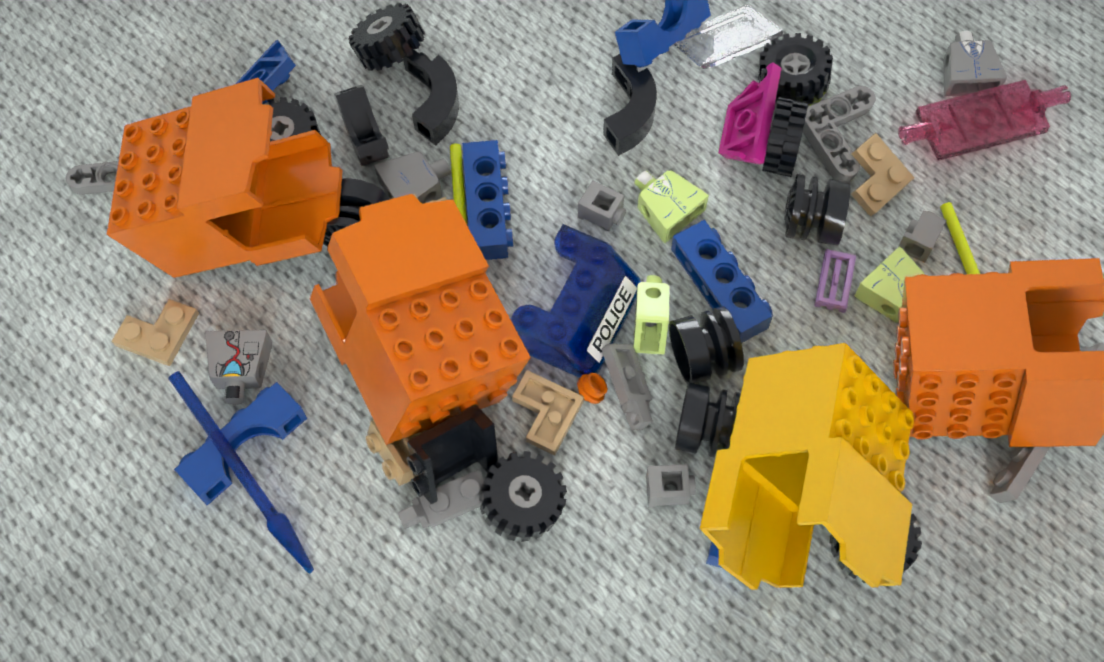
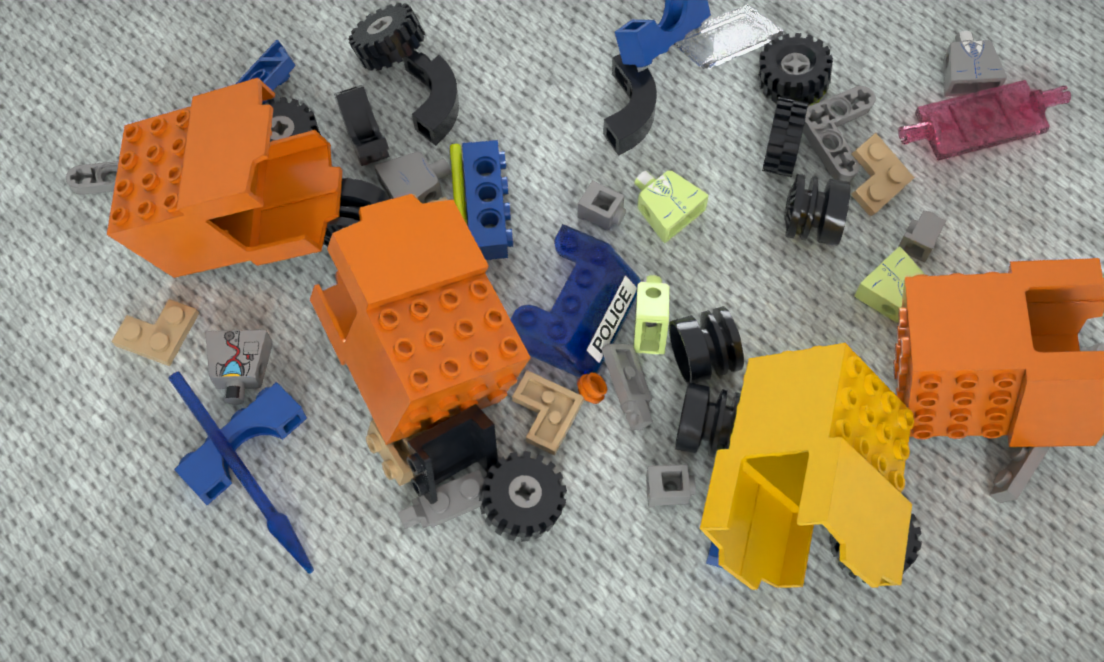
blue brick [671,220,773,343] -> none
dark pink wing [718,62,781,165] -> none
lavender tile [814,249,856,313] -> none
neon yellow bar [940,202,980,274] -> none

